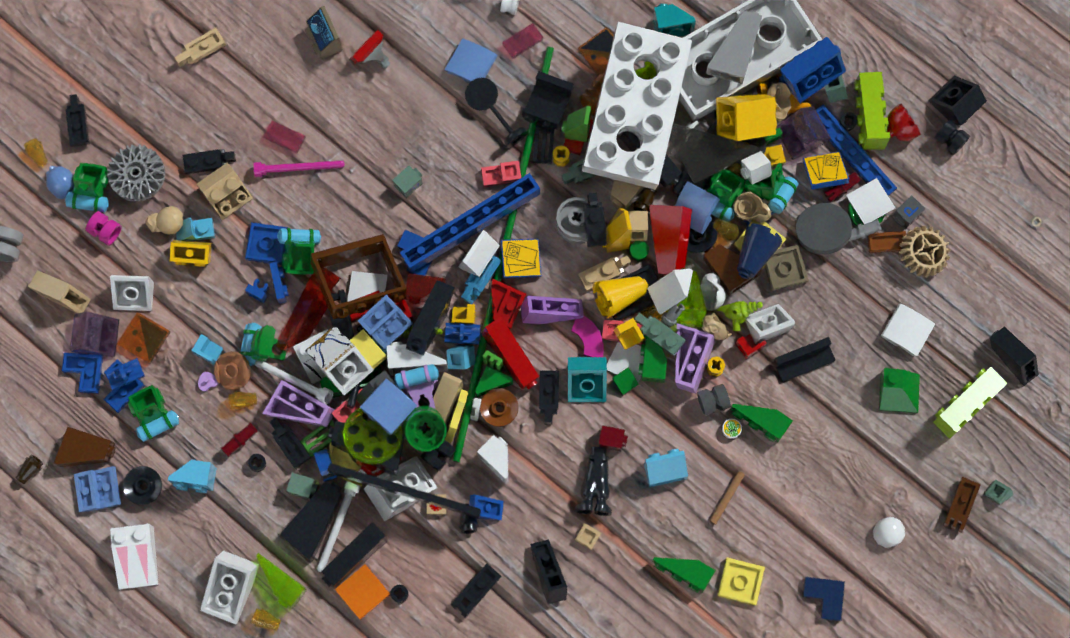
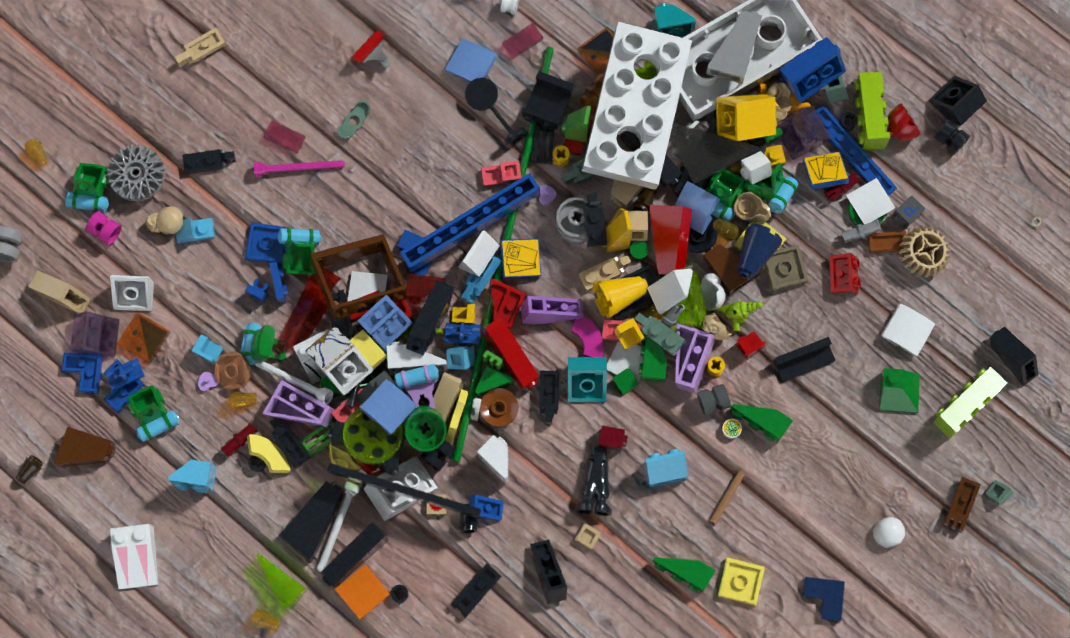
medium blue hair [46,166,74,199] -> none
black hinge [65,94,90,147] -> none
medium blue slope [74,466,121,512] -> none
black dish [123,466,162,505] -> none
yellow brick [170,240,212,267] -> none
tan slope [197,163,253,220] -> none
white slope [200,551,259,624] -> none
sand green brick [286,473,318,500] -> none
slope [305,6,343,59] -> none
blue piece [314,448,337,482] -> none
sand green brick [392,166,423,198] -> none
white slope [745,304,795,344] -> none
dark grey piece [796,203,852,255] -> none
none -> light yellow tile [247,434,290,473]
none -> sand green piece [337,100,371,140]
none -> lavender piece [539,185,556,205]
none -> red bracket [829,253,861,294]

